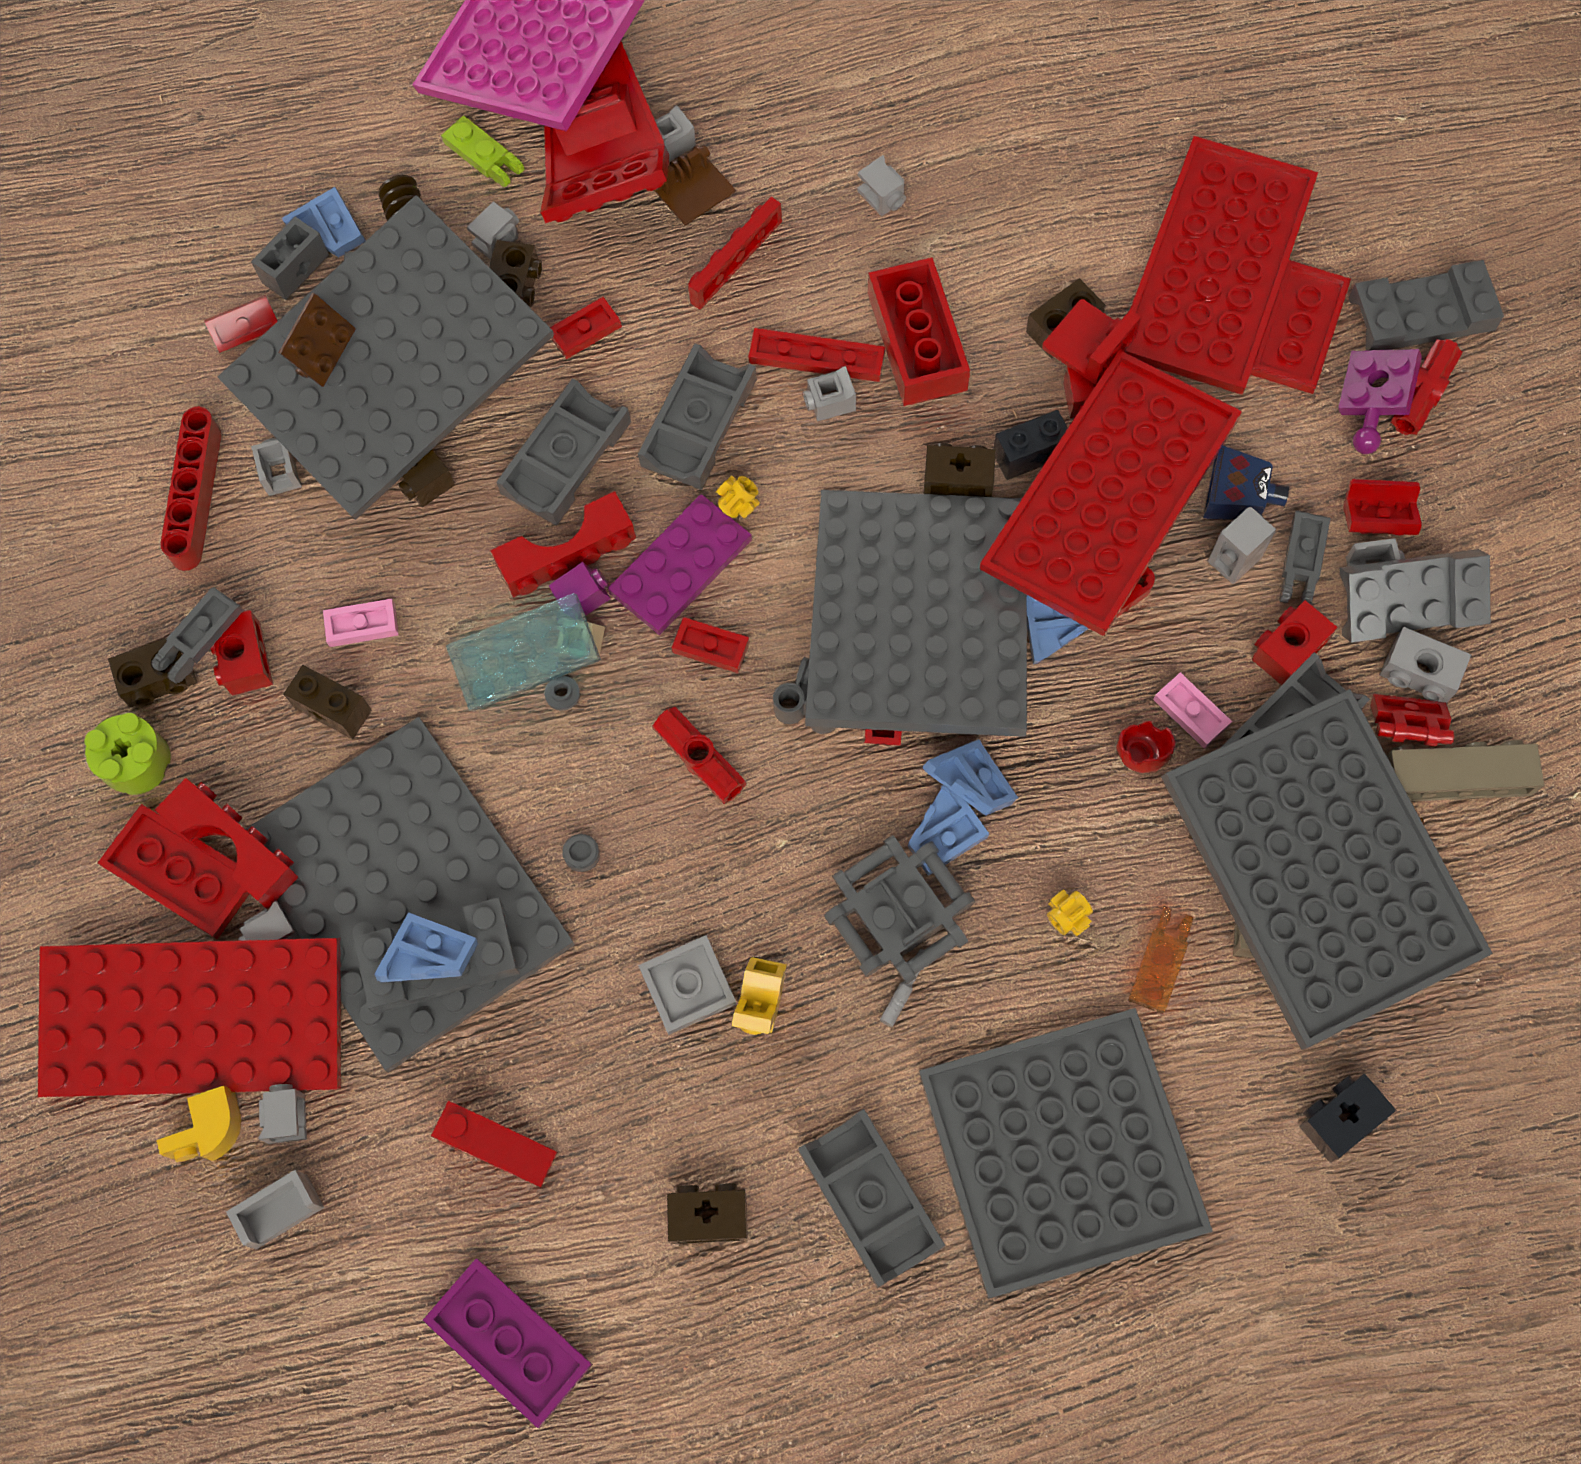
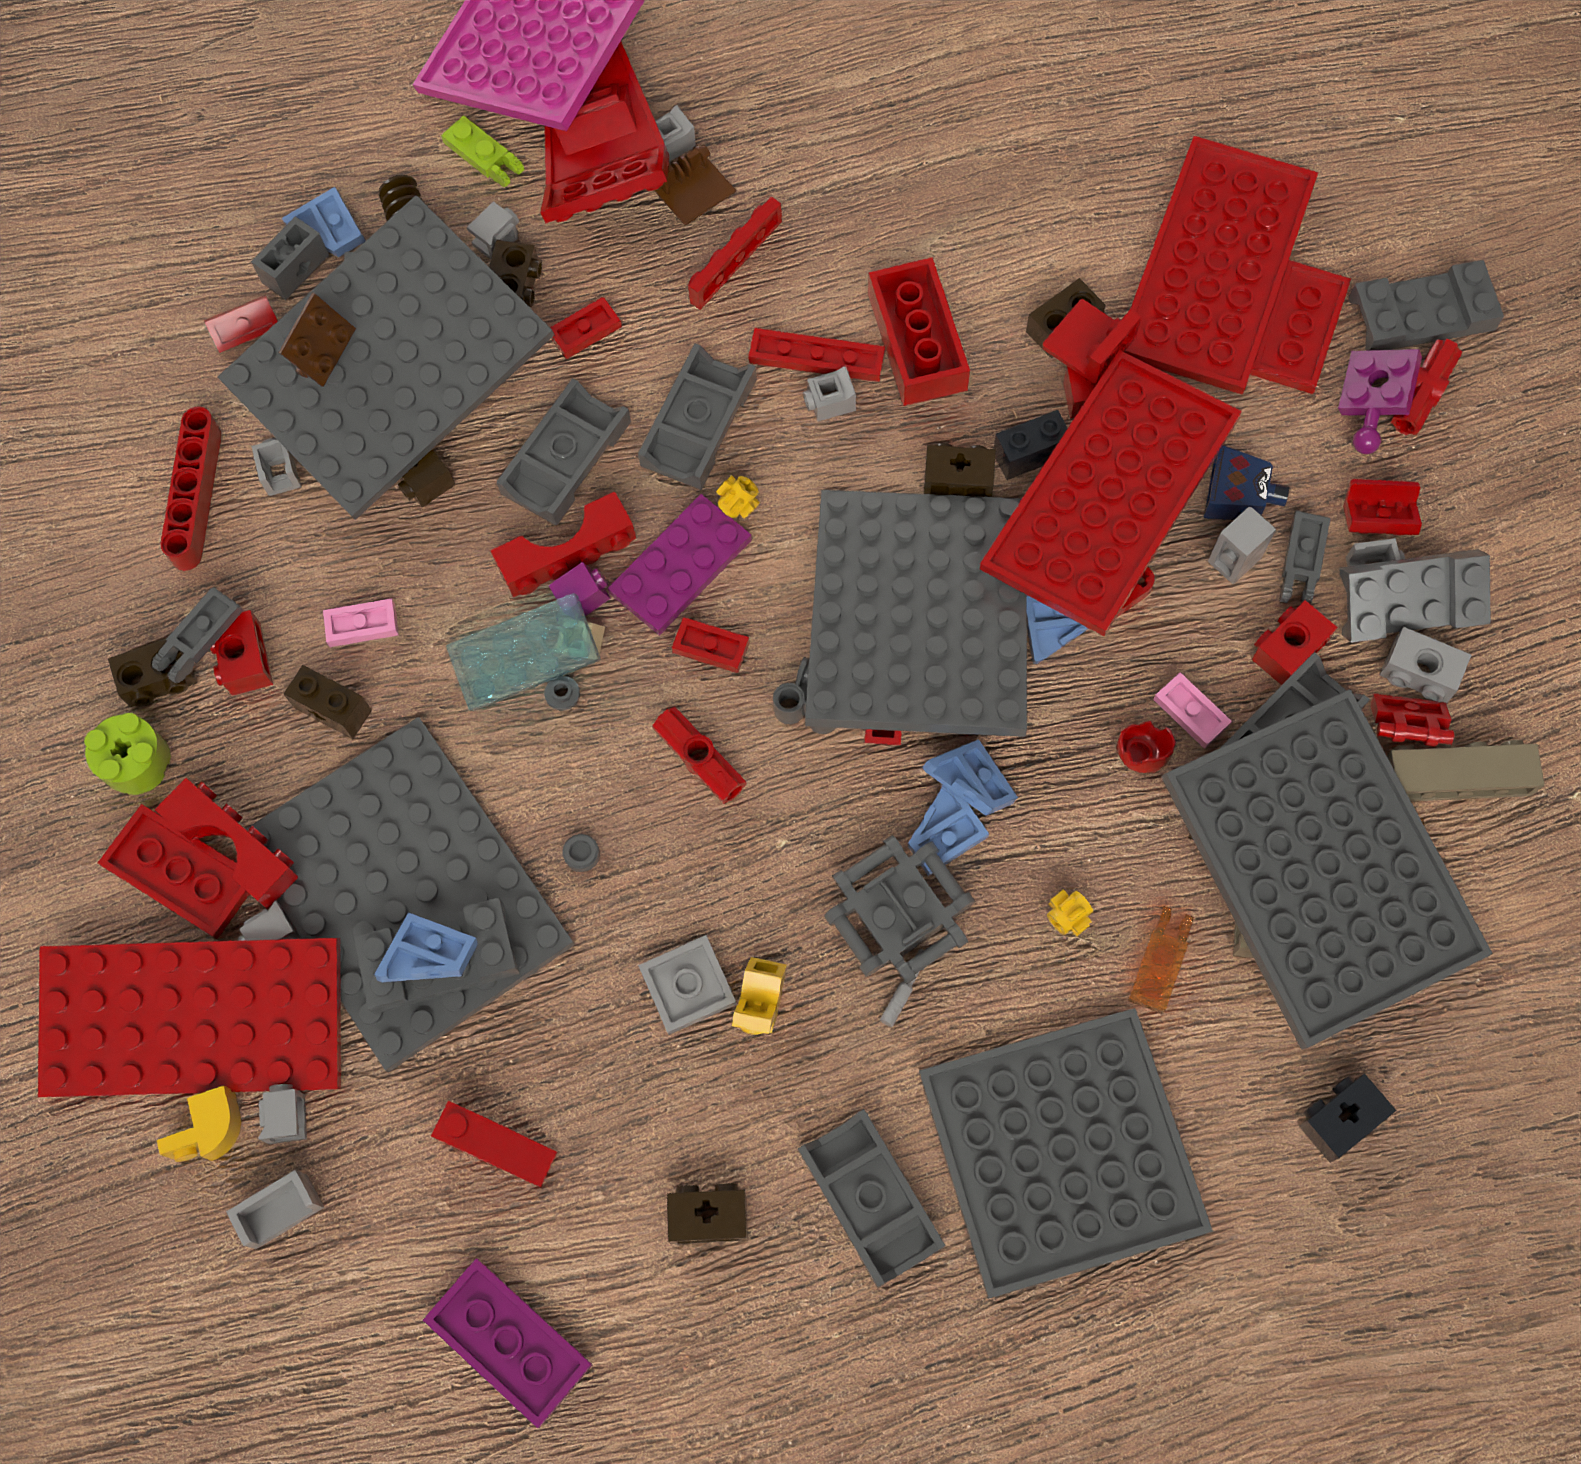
light grey window [857,155,906,217] -> none

